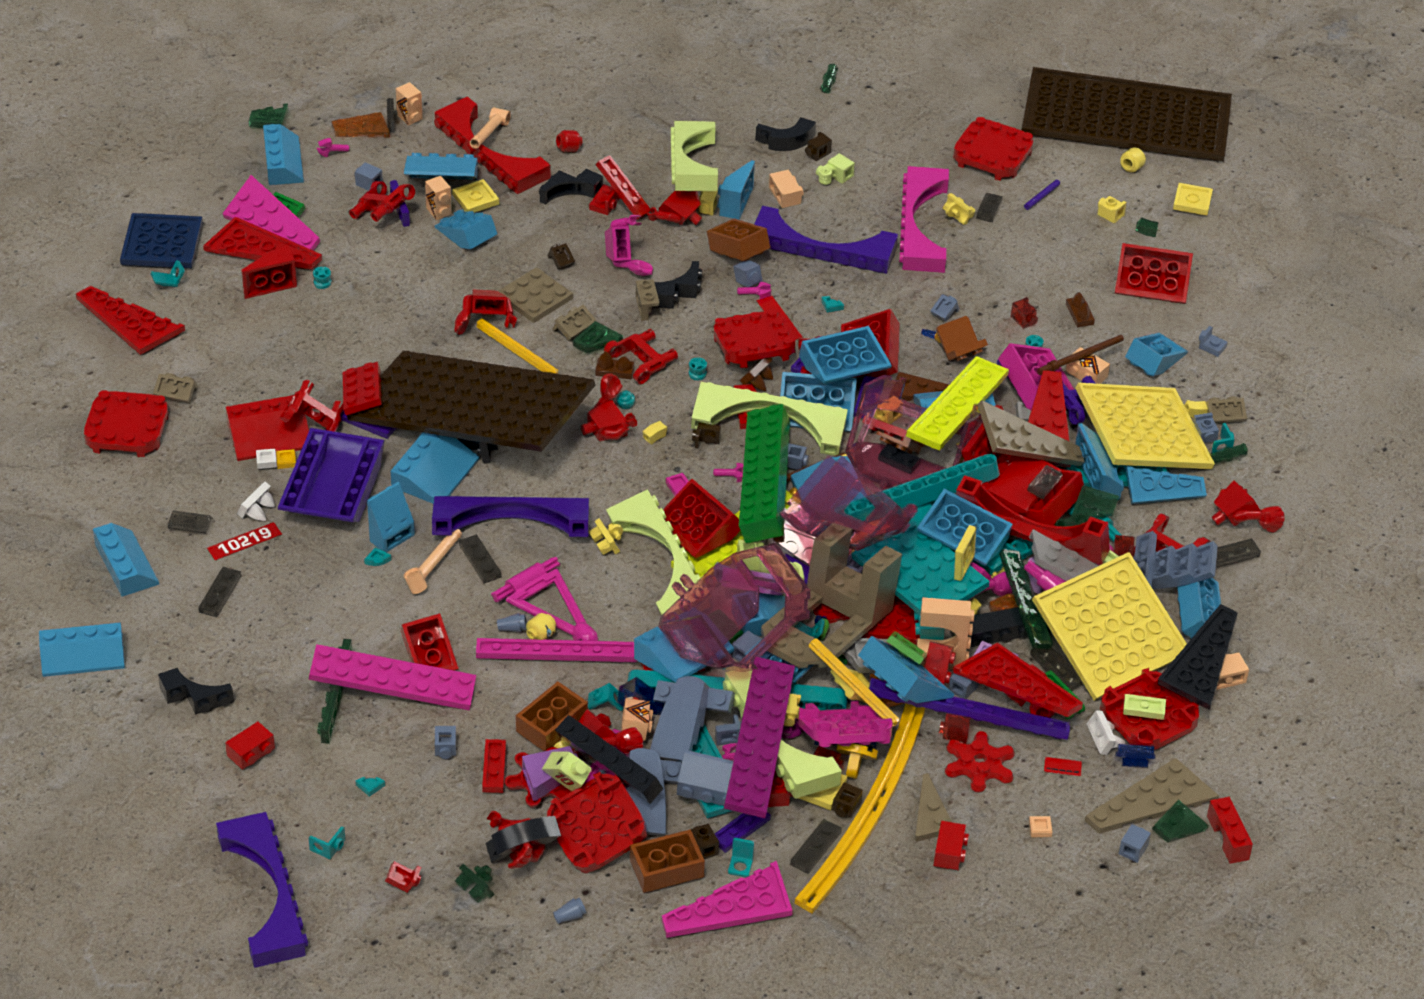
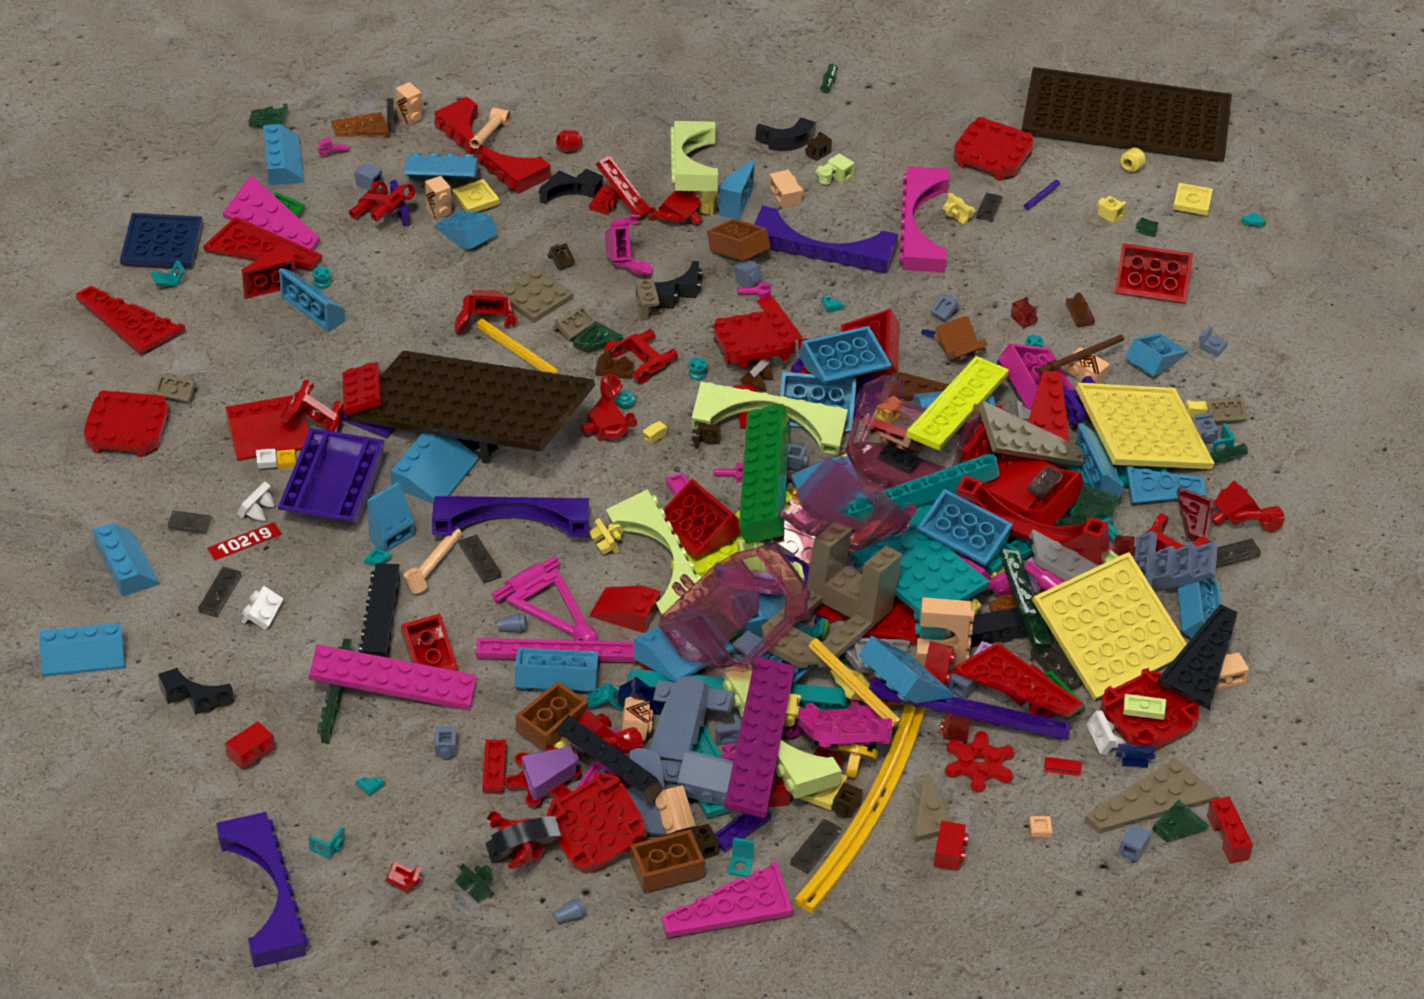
light yellow head [526,613,556,640] -> none
yellowish green torso [542,752,592,792] -> none
bright green plate [887,631,927,665] -> none
light yellow tile [954,525,976,581] -> none
none -> white bracket [241,586,284,630]
none -> dark azure slope [279,268,345,332]
none -> black brick [359,563,400,658]
none -> dark azure slope [514,648,598,693]
none -> red slope [590,585,660,633]
none -> light nougat brick [655,785,696,835]
none -> dark red wing [1176,487,1214,541]
none -> teal tile [1241,212,1266,228]

